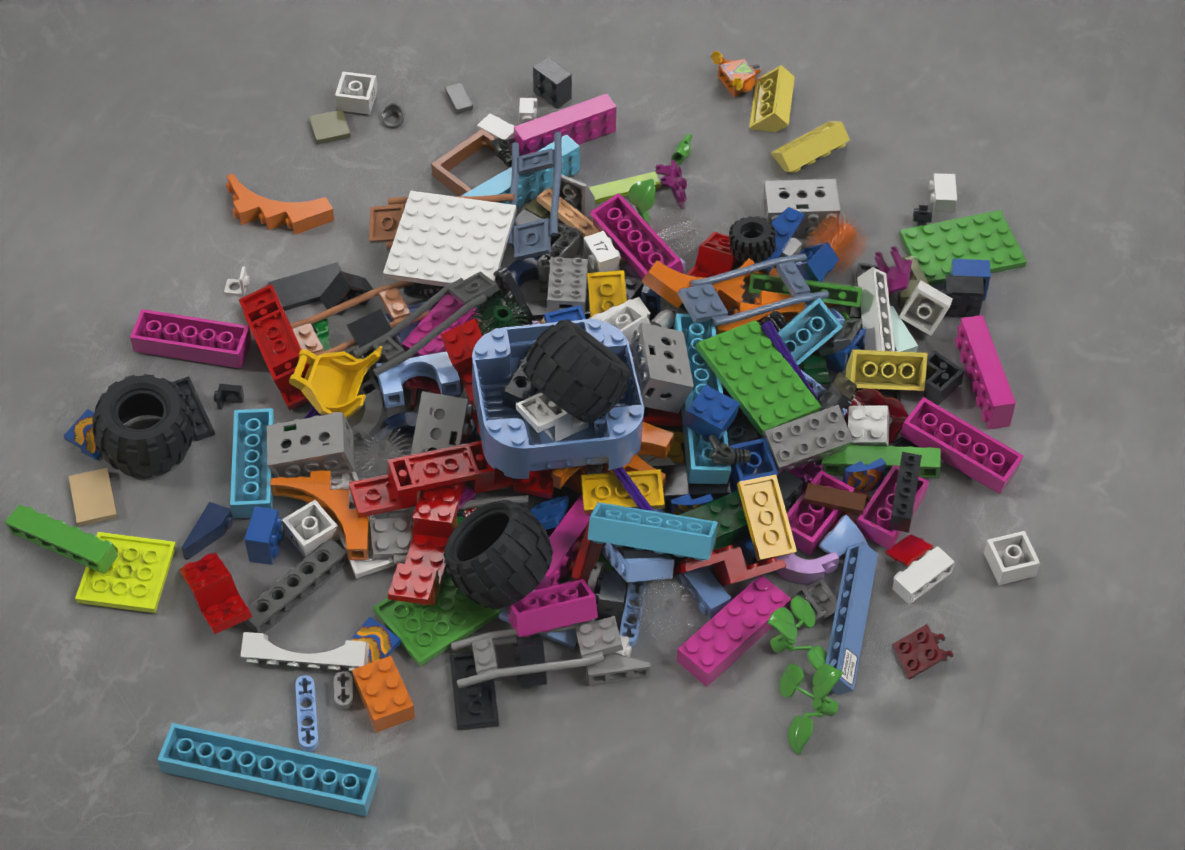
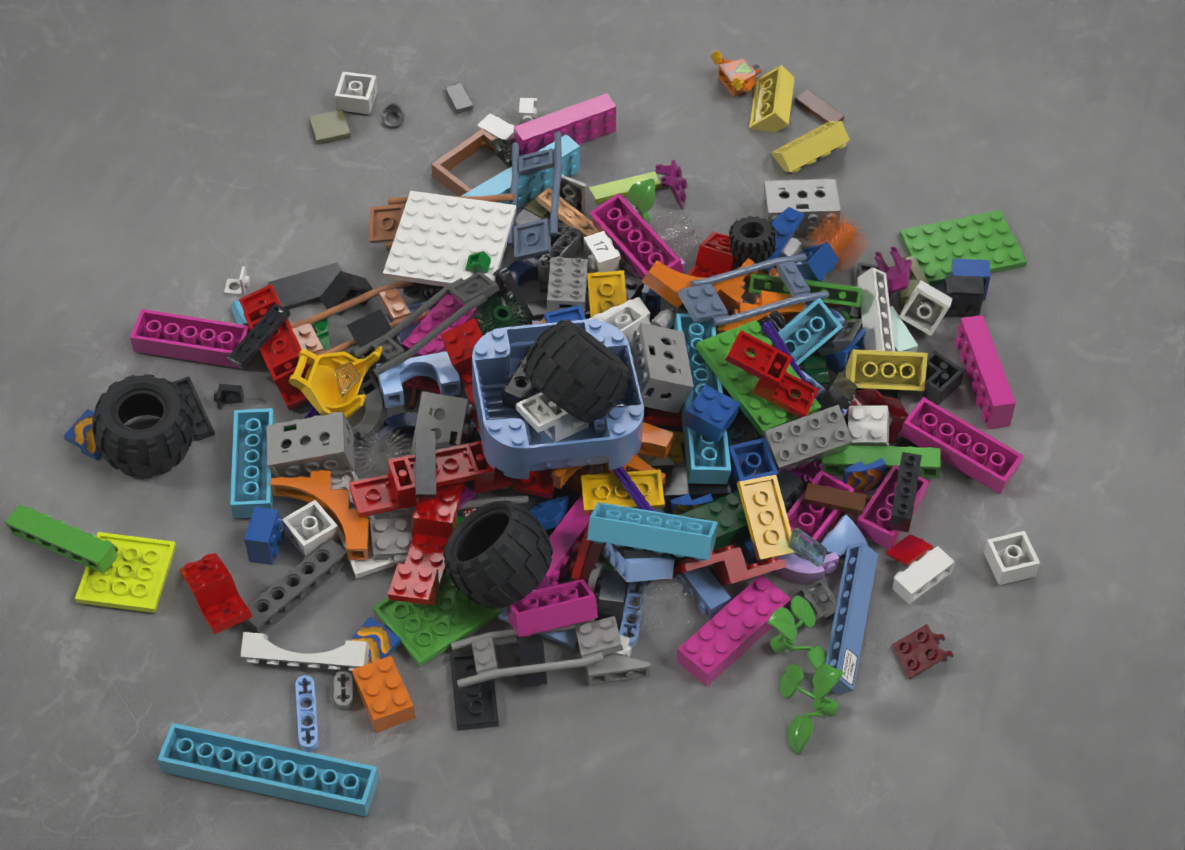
tan tile [69,468,117,527] -> none
dark blue slope [182,502,234,560] -> none
orange arch [226,174,334,235] -> none
black brick [533,57,572,109] -> none
bright green piece [671,133,693,164] -> none
pearl dark grey piece [708,435,750,466] -> none
black gear [913,205,932,226] -> none
white brick [929,173,957,212] -> none
none -> black tile [227,303,291,369]
none -> medium azure piece [231,300,248,326]
none -> clear yellow piece [334,361,361,397]
none -> tile [415,431,436,499]
none -> green slope [465,251,491,273]
none -> red bracket [725,330,819,418]
none -> clear light blue plate [788,528,827,567]
none -> tile [795,89,844,124]

